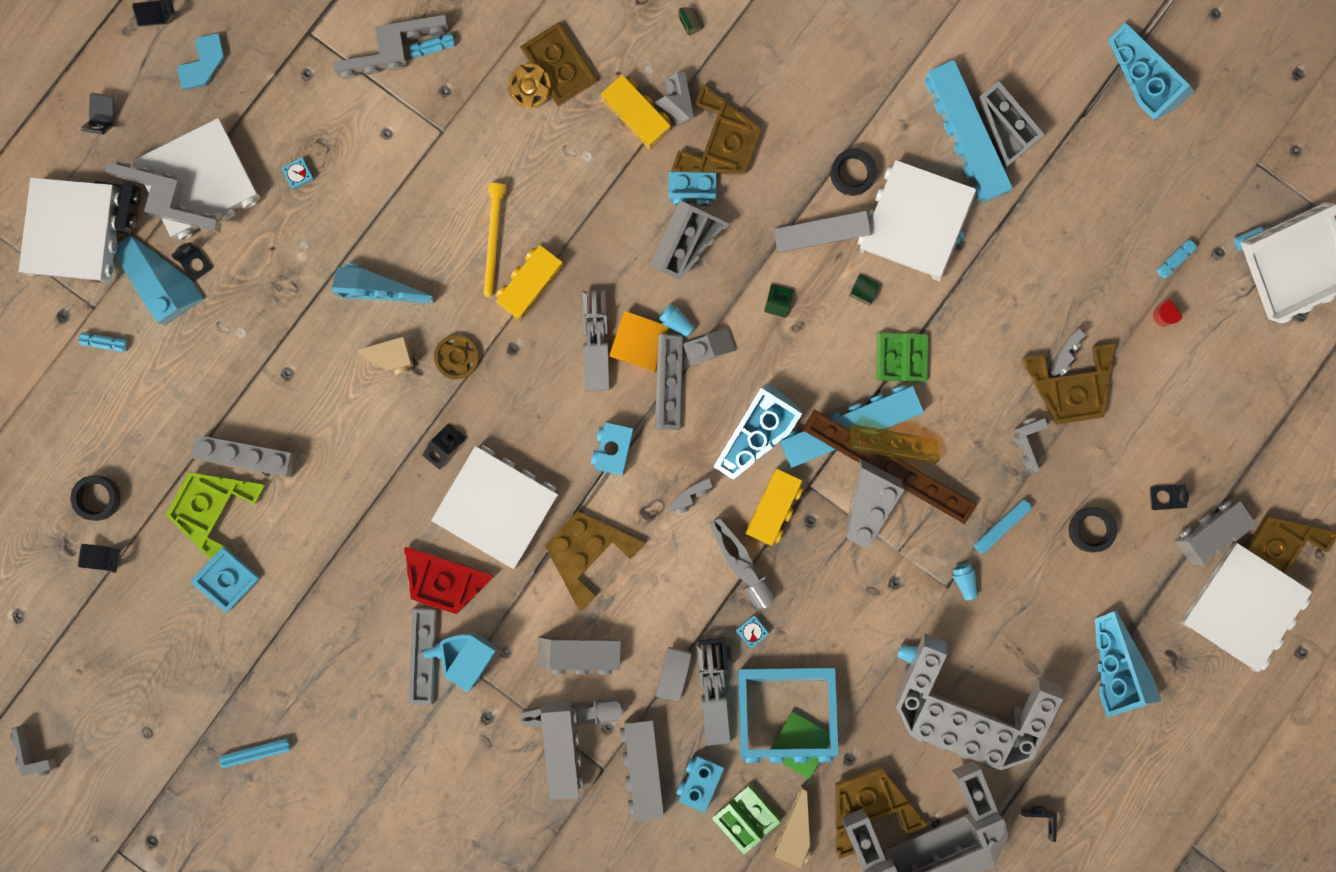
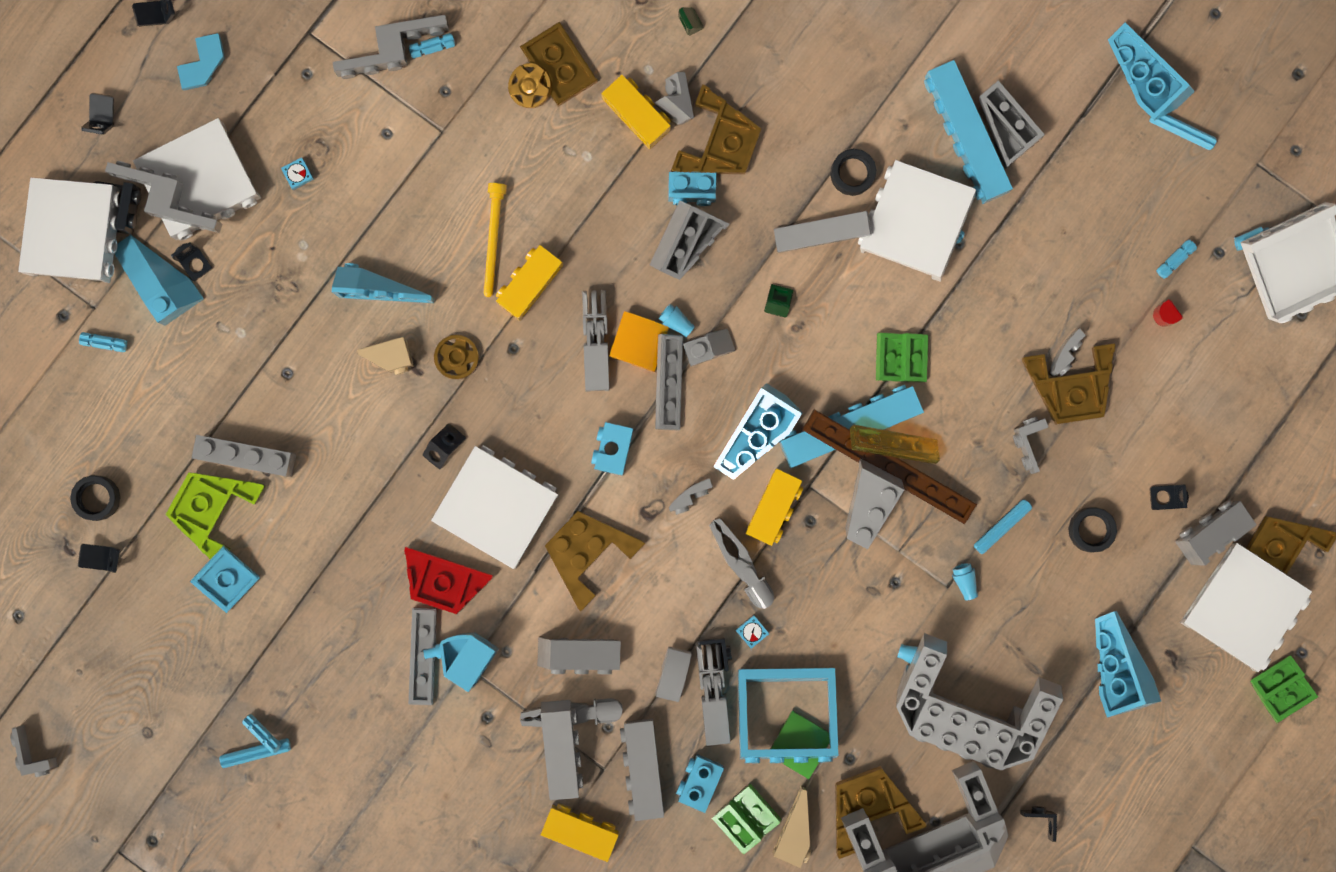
dark green slope [849,274,880,306] -> none
none -> medium azure axle [242,714,281,753]
none -> yellow brick [540,803,619,862]
none -> medium azure axle [1149,114,1217,150]
none -> bright green slope [1250,655,1318,723]

